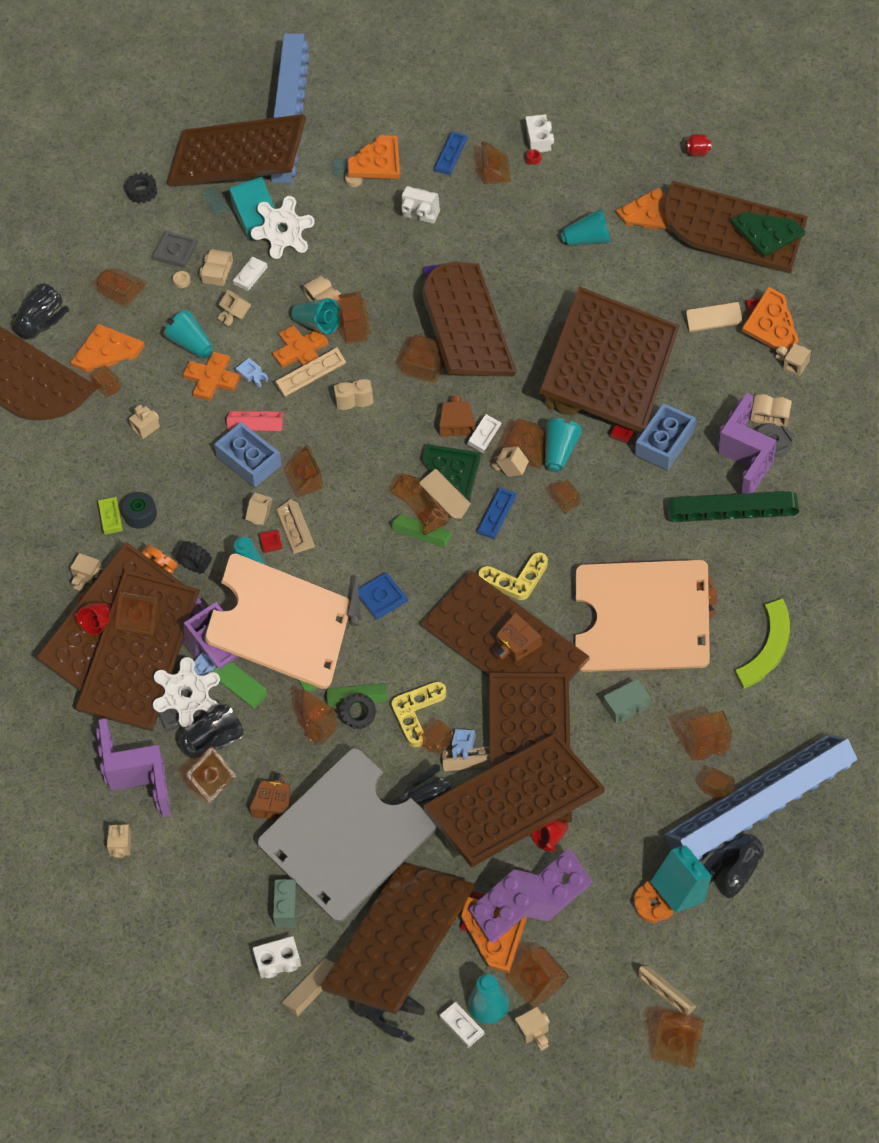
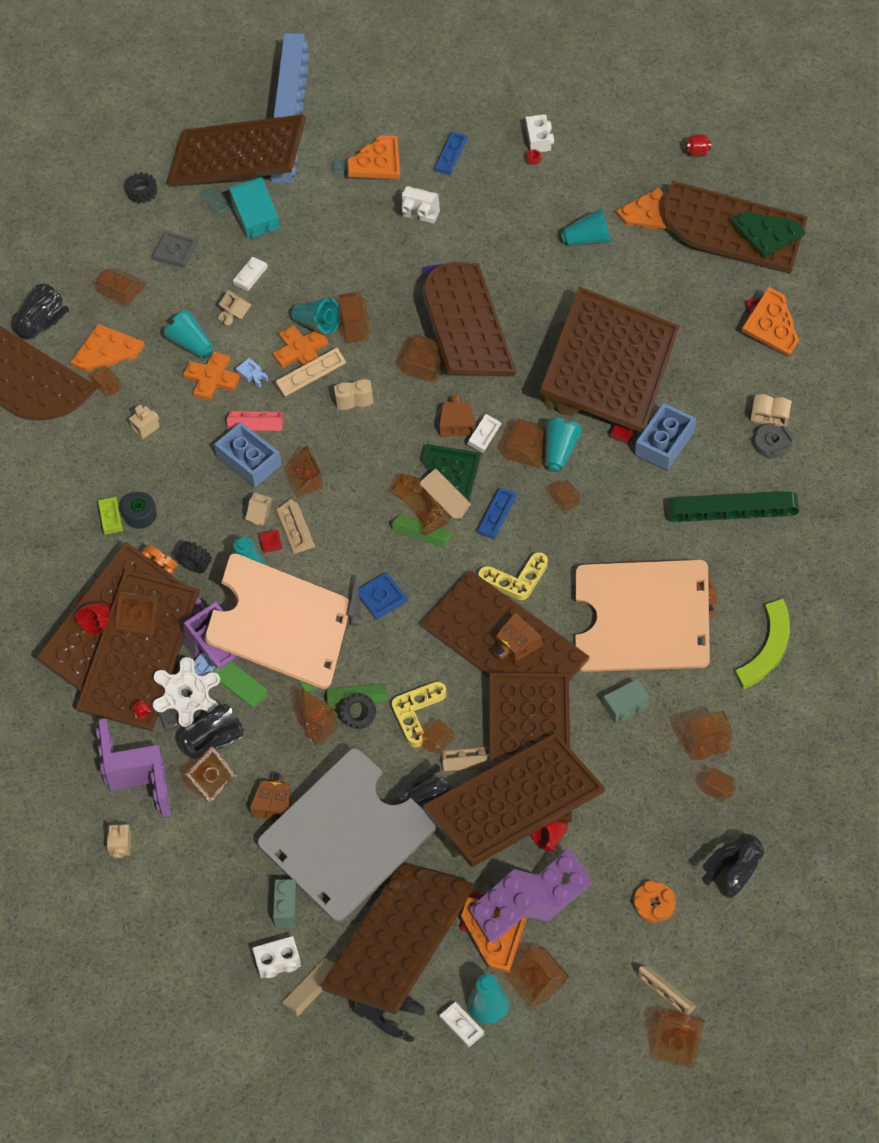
tan brick [71,553,103,591] -> none
tan tile [172,271,191,288] -> none
tan brick [199,249,233,286] -> none
white plate [251,196,315,259] -> none
tan brick [303,276,342,306] -> none
tan tile [345,172,362,187] -> none
light blue plate [452,729,476,760] -> none
clear orange slope [481,141,511,184] -> none
tan brick [491,446,529,477] -> none
tan brick [515,1007,550,1051] -> none
teal slope [651,845,711,913] -> none
brick [664,734,858,860] -> none
tan slope [686,302,743,332] -> none
medium lavender bracket [718,393,776,494] -> none
tan brick [775,344,811,376] -> none
none -> red plate [132,701,151,718]

